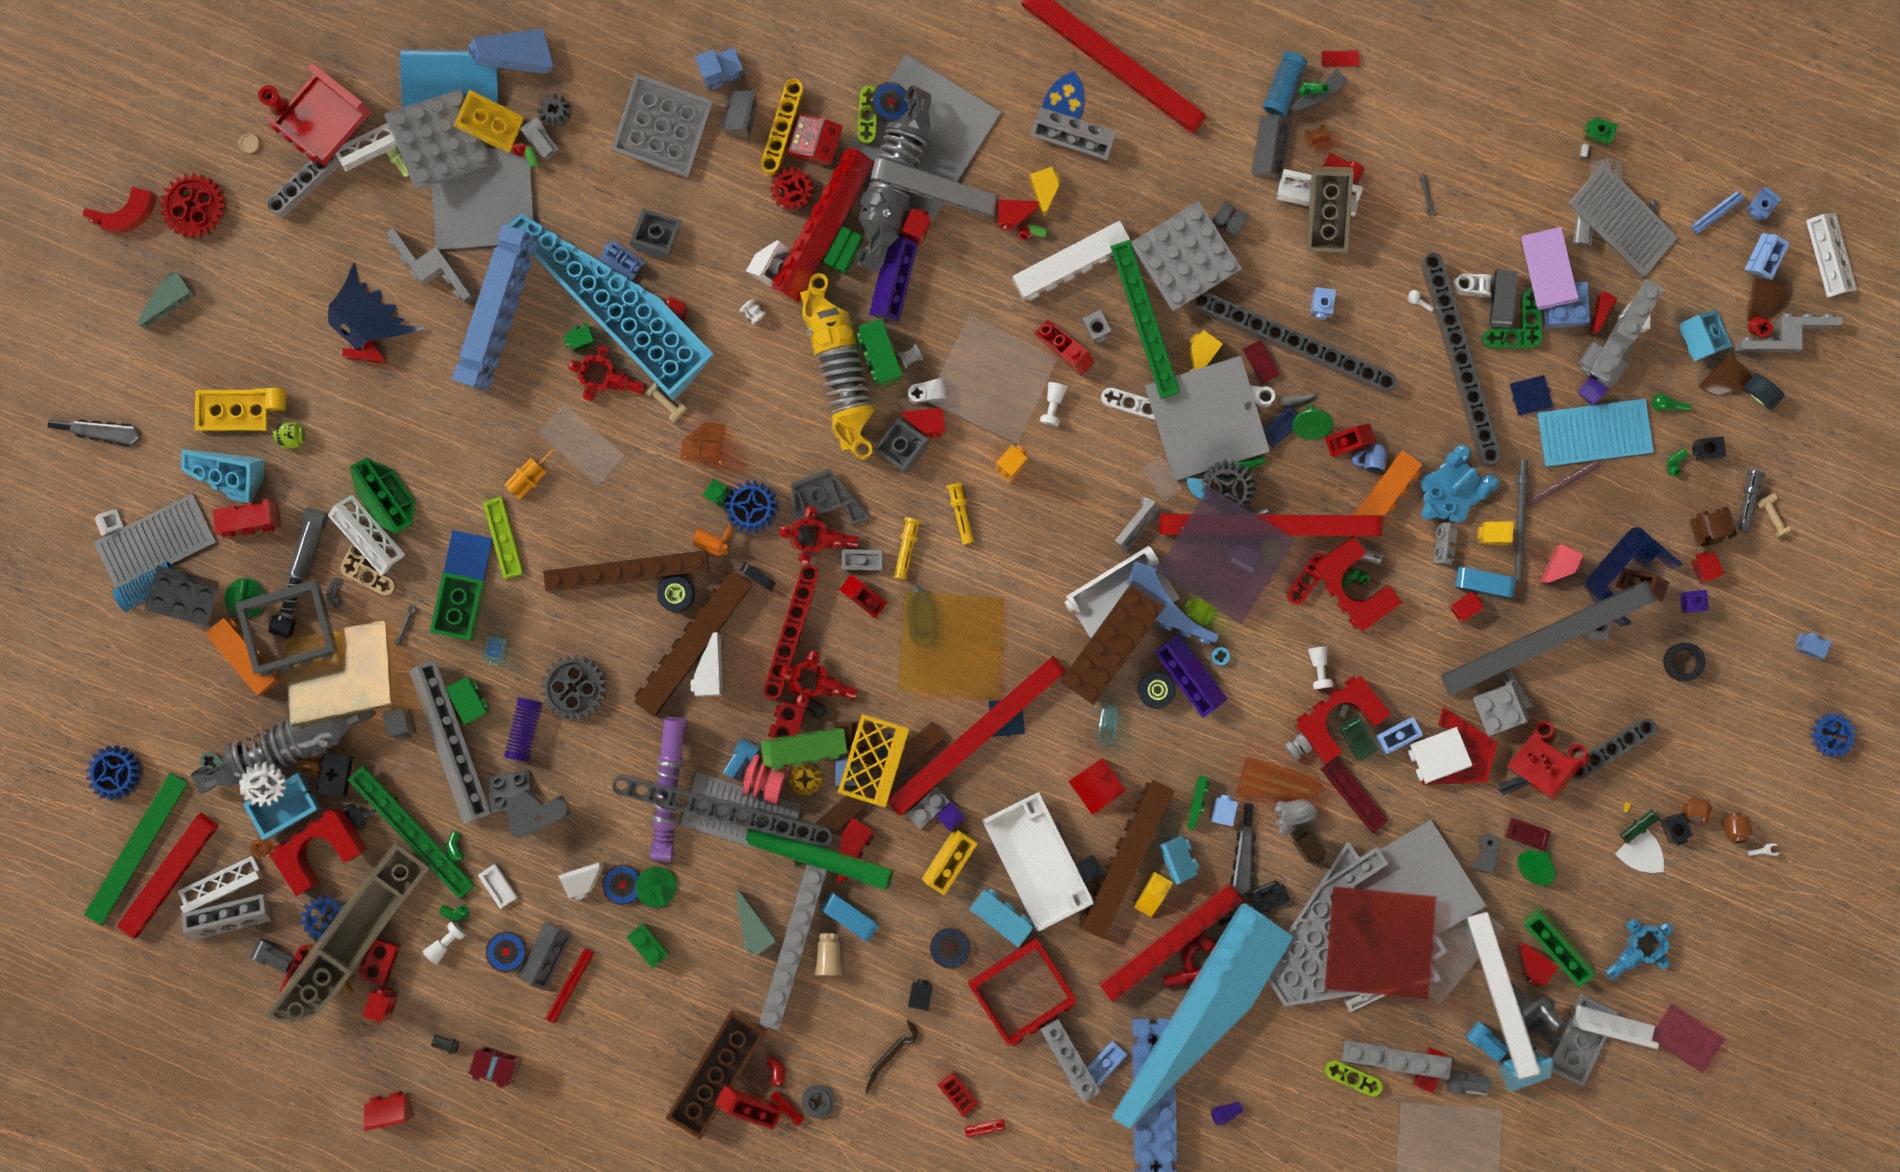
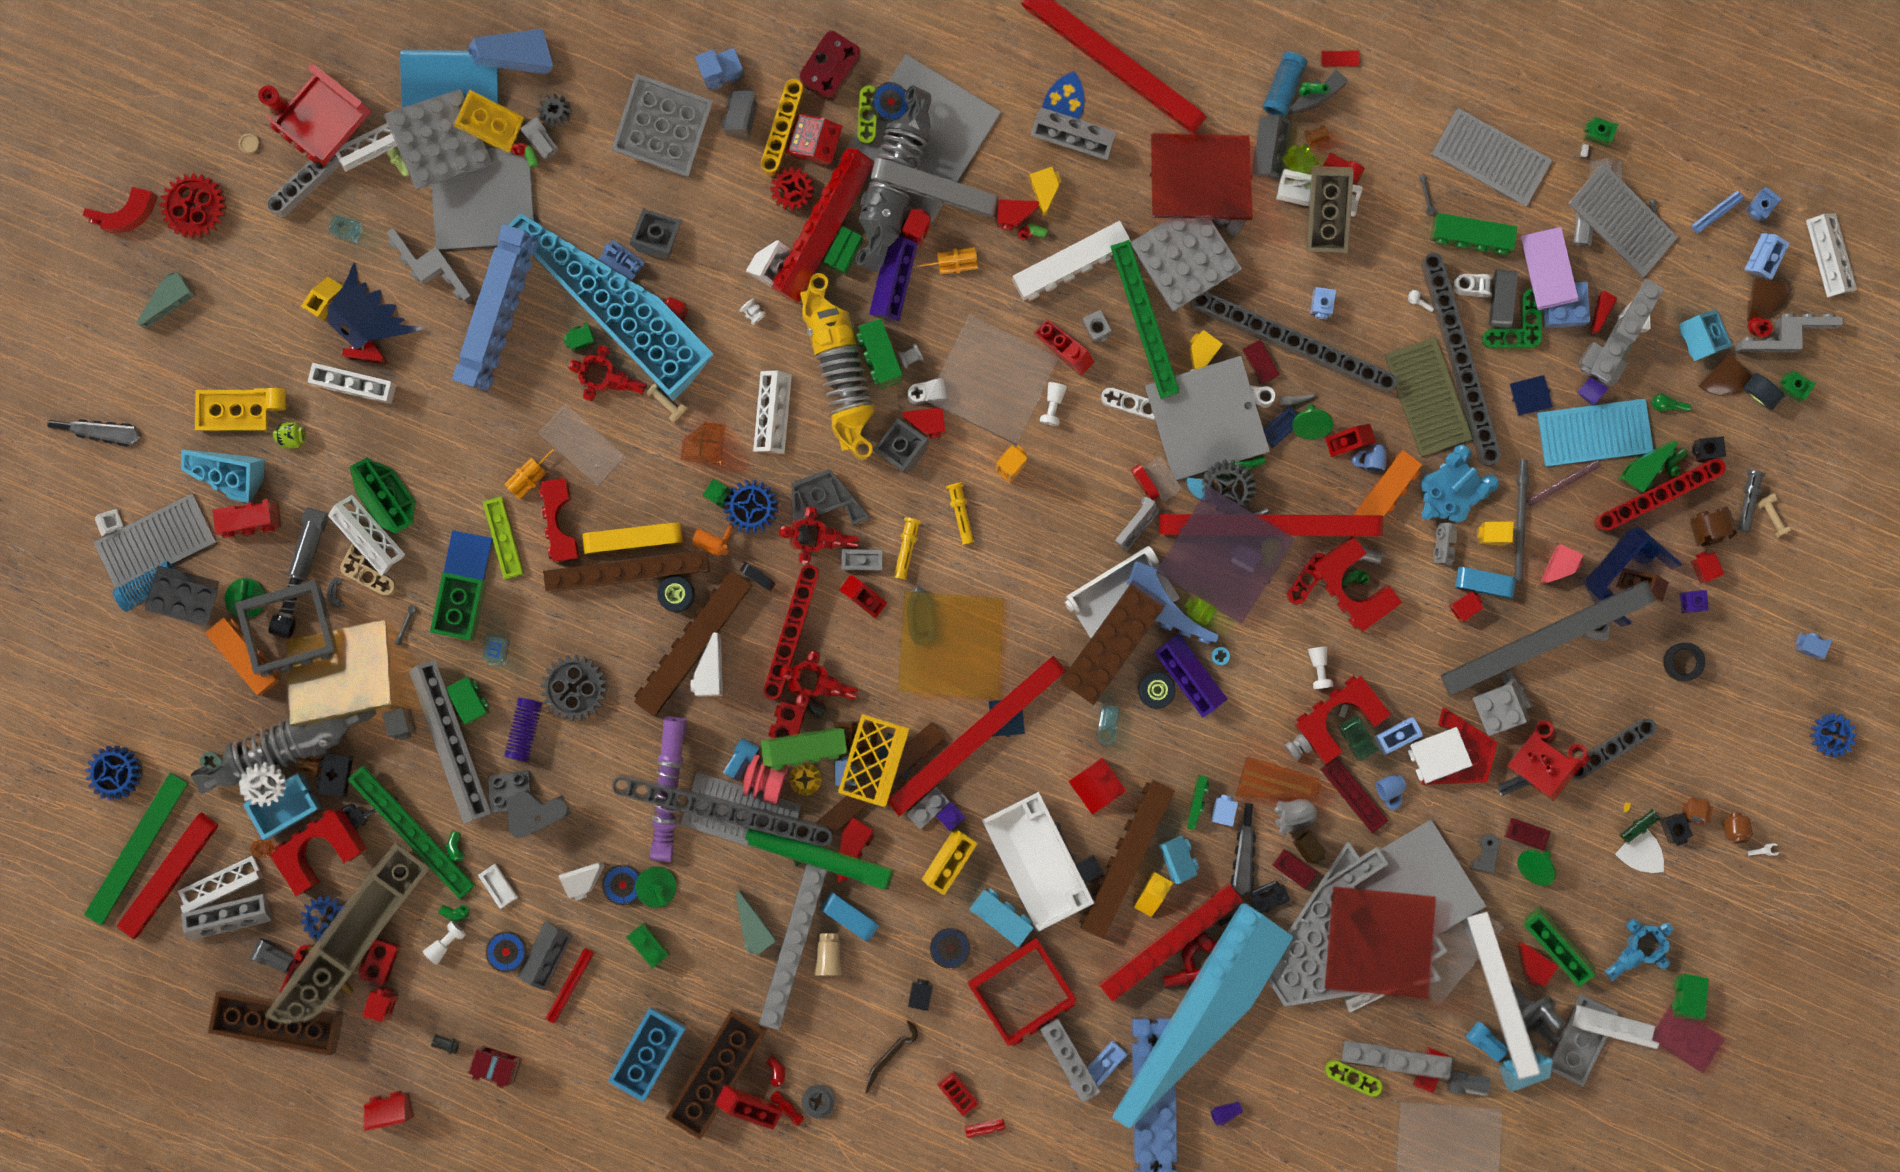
none -> reddish brown brick [208,990,344,1055]
none -> yellow slope [301,276,343,321]
none -> white brick [307,363,396,404]
none -> clear light blue brick [328,214,363,245]
none -> red arch [539,478,580,564]
none -> yellow beam [582,522,683,555]
none -> dark azure brick [608,1007,687,1102]
none -> white fence [753,371,792,454]
none -> dark red axle [799,31,861,101]
none -> light orange piece [917,247,978,274]
none -> red beam [1130,464,1160,500]
none -> clear red piece [1149,133,1253,220]
none -> dark red tile [1272,849,1317,890]
none -> clear neon green brick [1282,143,1318,174]
none -> medium blue piece [1375,775,1406,810]
none -> olive window [1384,337,1472,457]
none -> green brick [1430,213,1518,256]
none -> light grey window [1431,108,1552,207]
none -> red beam [1594,459,1726,532]
none -> green slope [1618,441,1678,493]
none -> green brick [1672,974,1709,1021]
none -> green brick [1779,370,1816,403]

